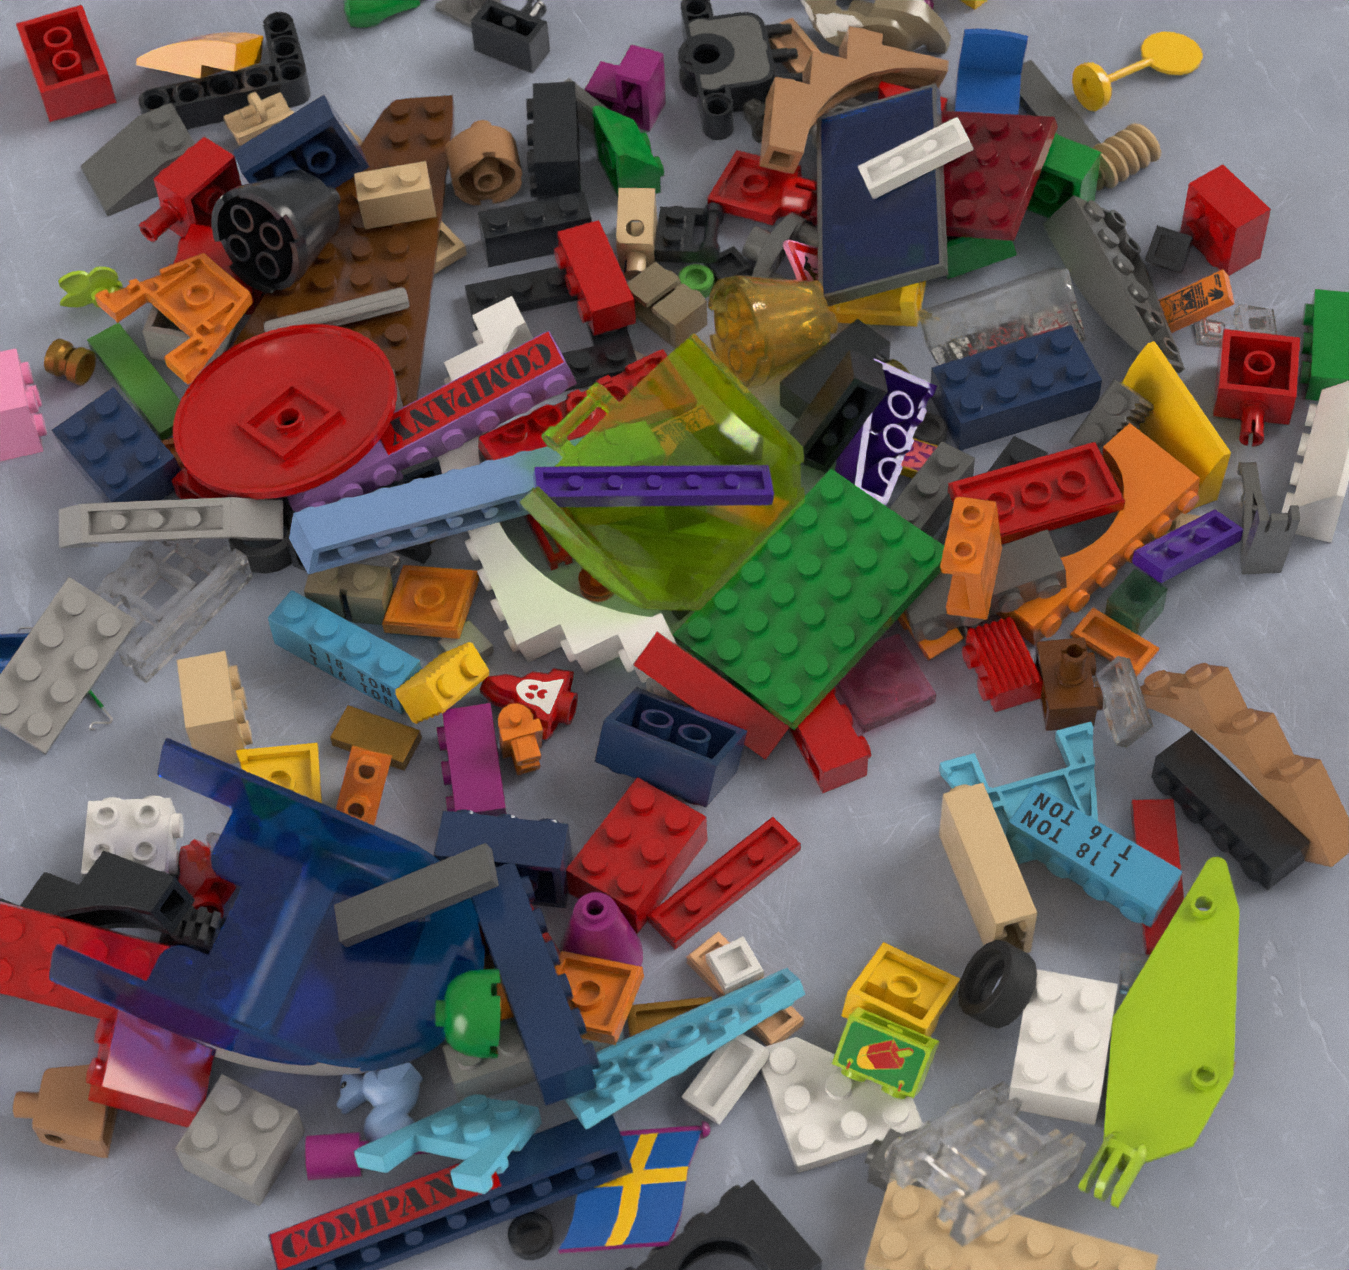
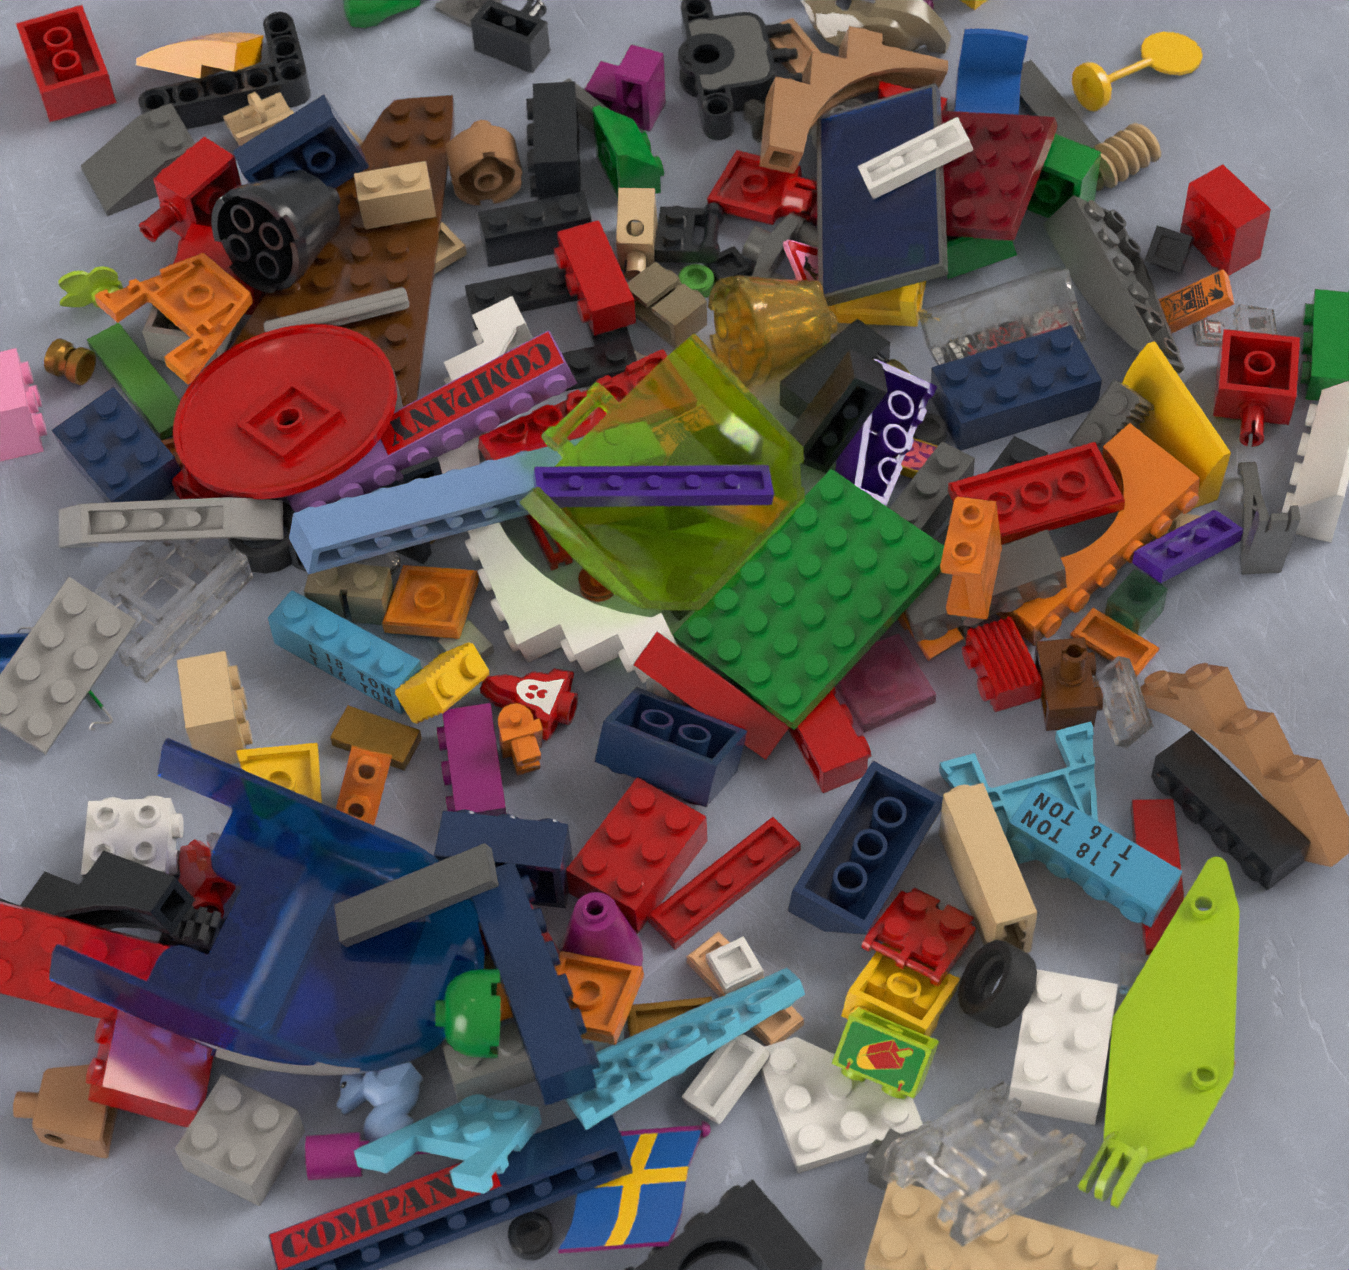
none -> dark blue slope [788,761,943,935]
none -> red plate [861,887,976,987]

